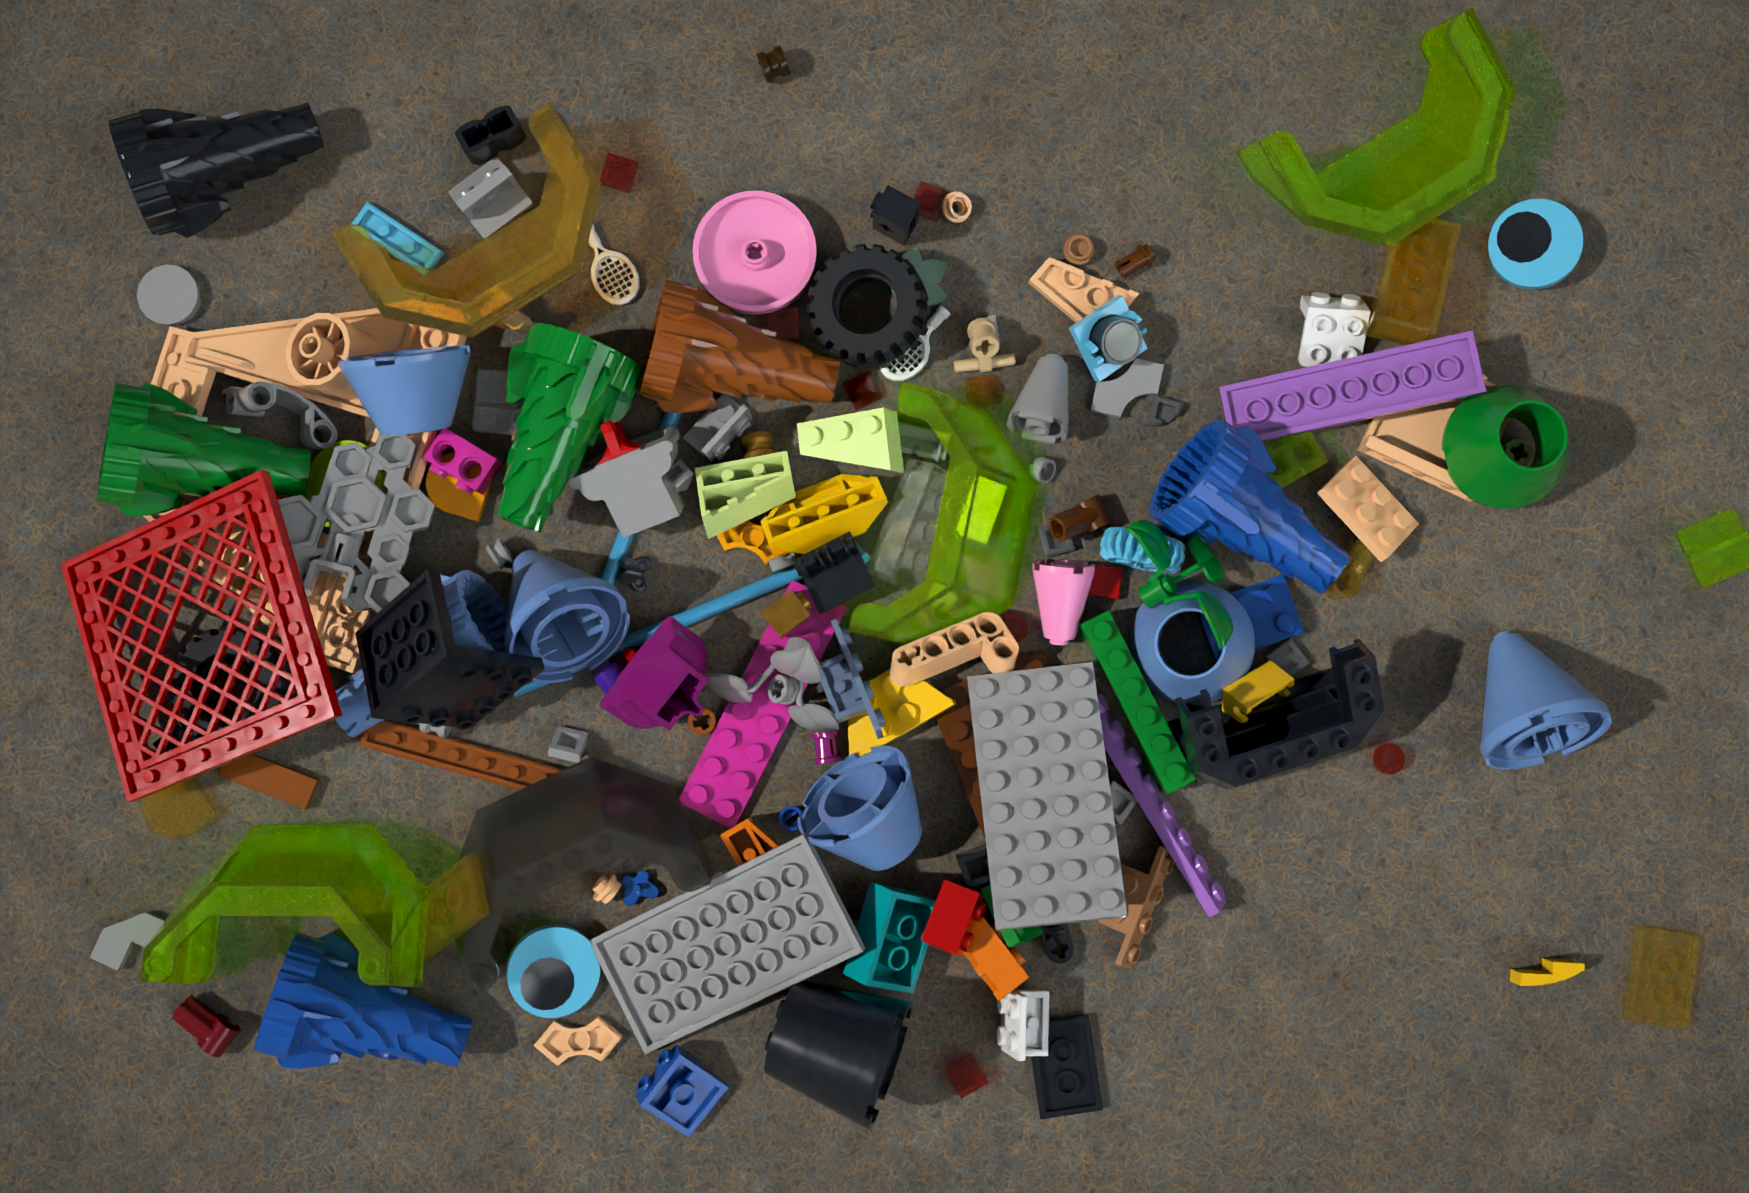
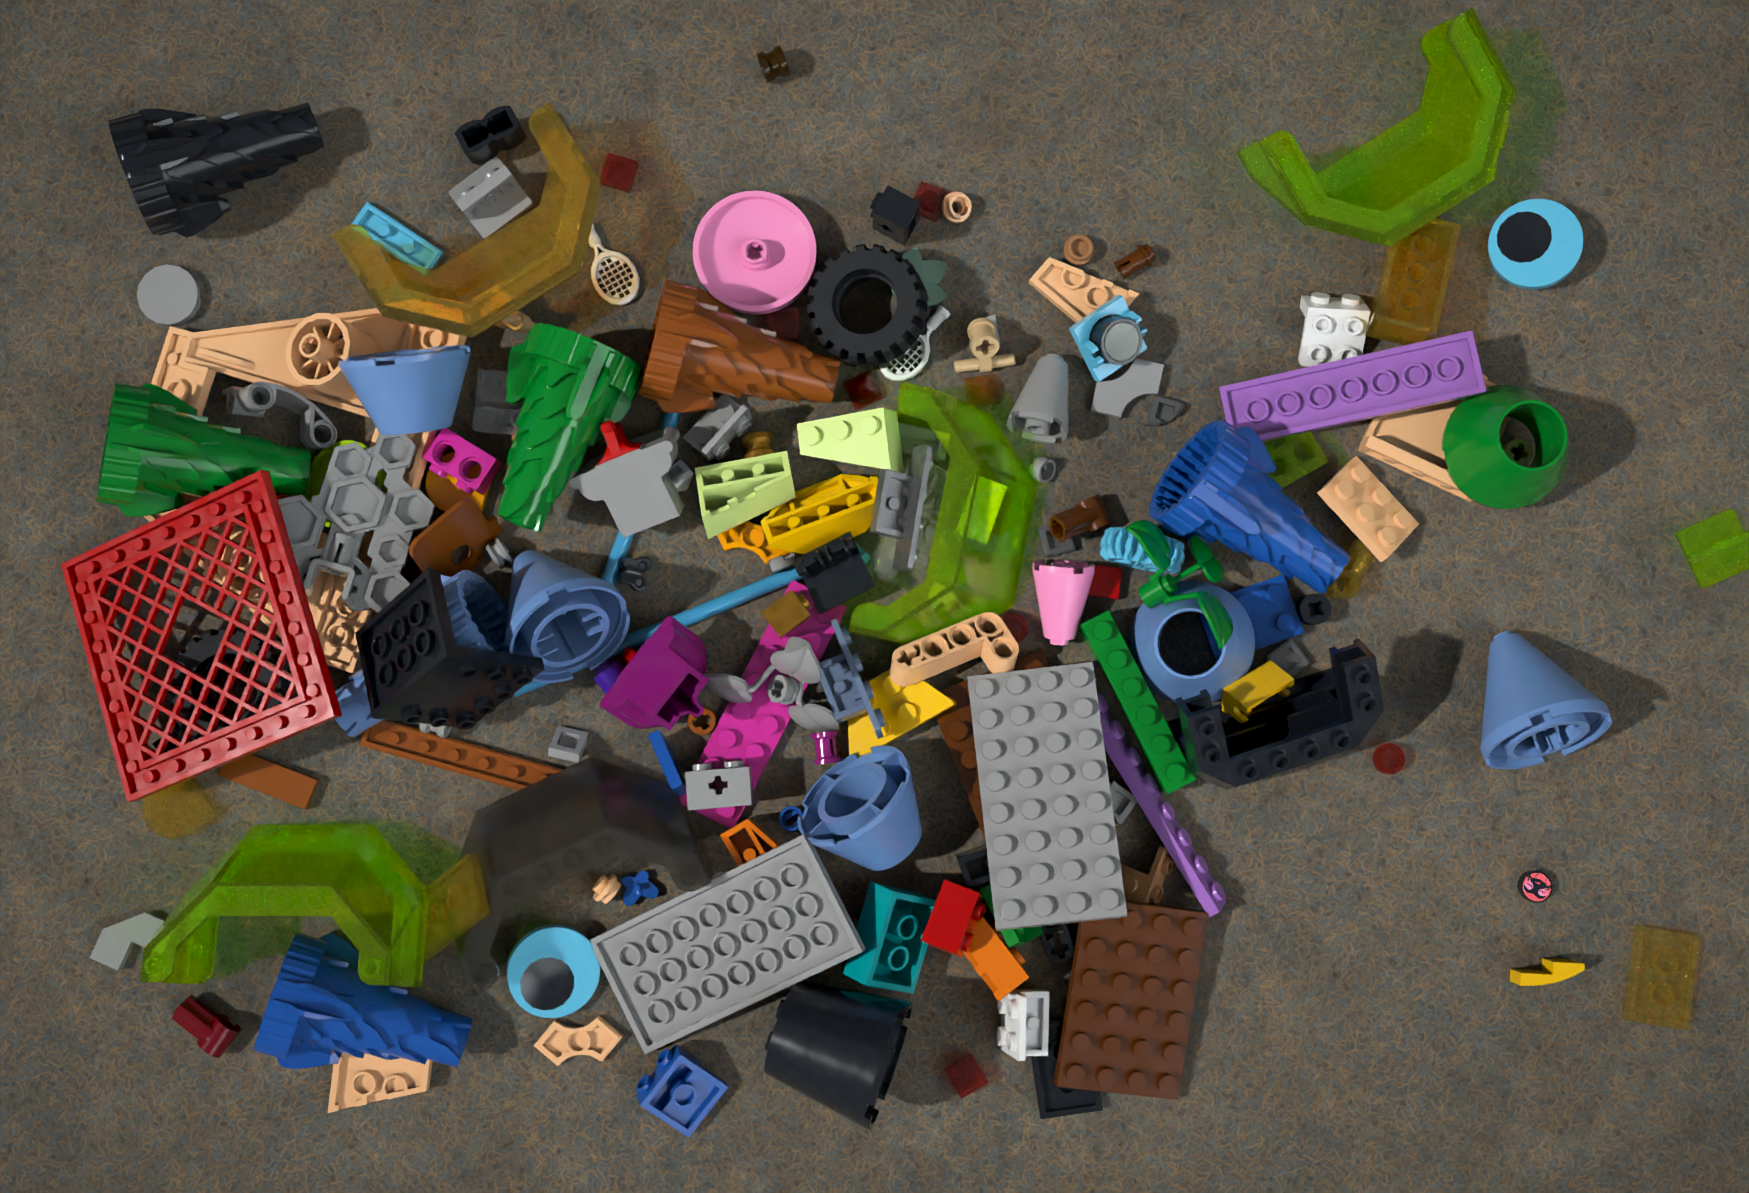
none -> light nougat wing [328,1053,433,1113]
none -> dark orange piece [409,499,504,577]
none -> blue tile [648,729,687,797]
none -> light grey brick [685,760,754,810]
none -> flat silver bracket [870,444,933,571]
none -> reddish brown plate [1054,900,1208,1100]
none -> black wheel [1295,594,1331,625]
none -> tile [1517,870,1553,903]

